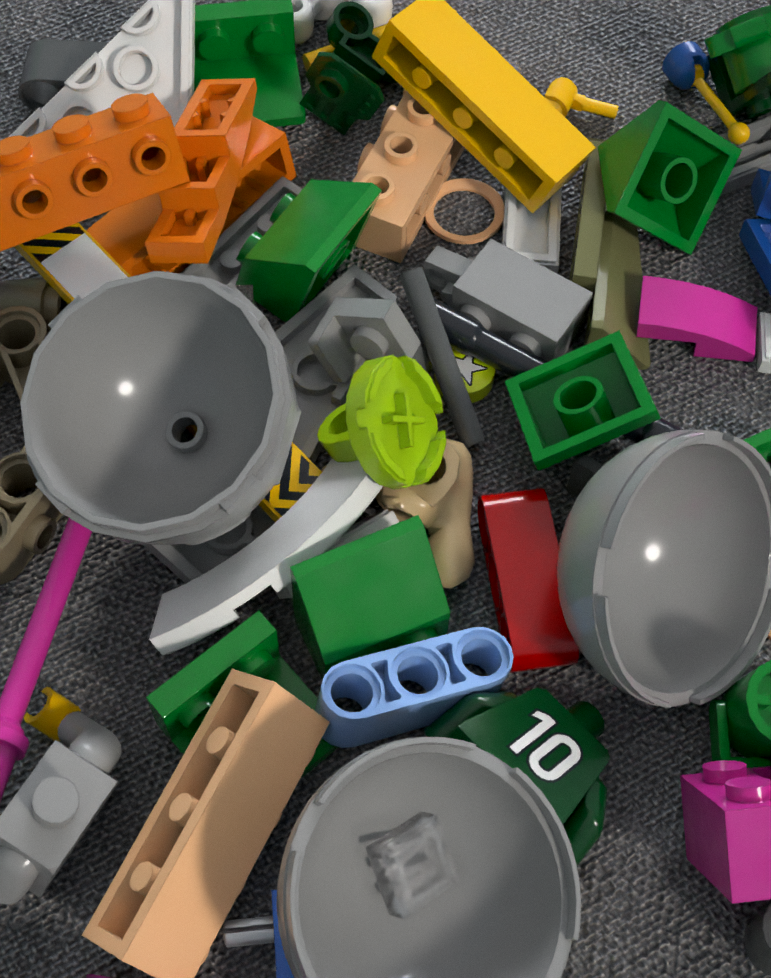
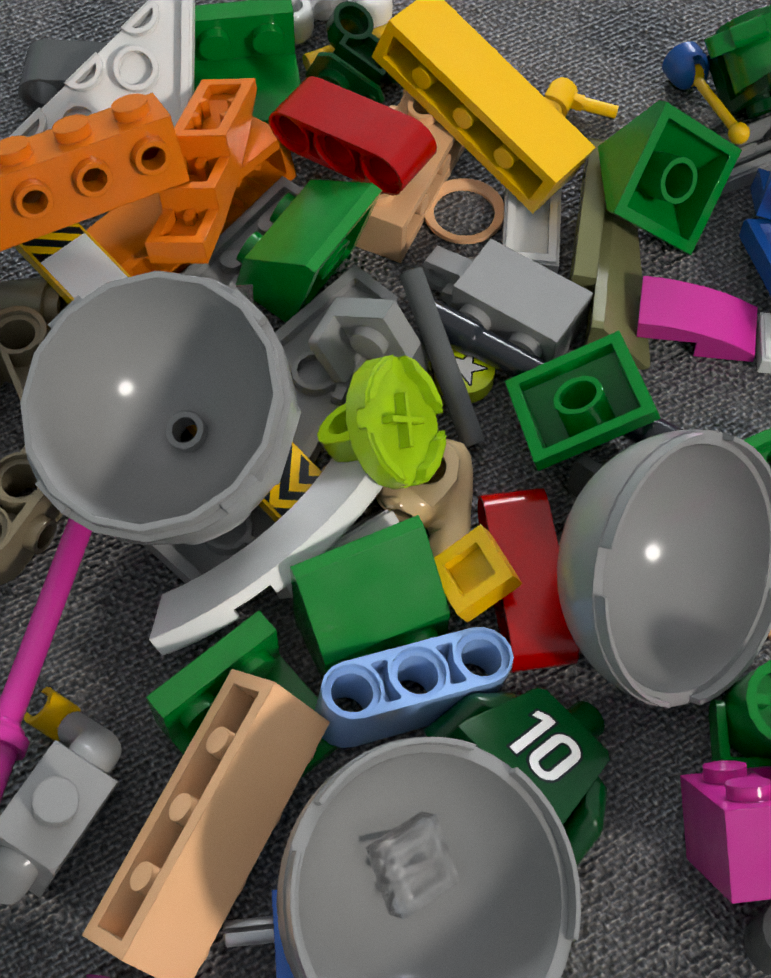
none -> red beam [269,76,437,196]
none -> yellow plate [434,524,522,623]

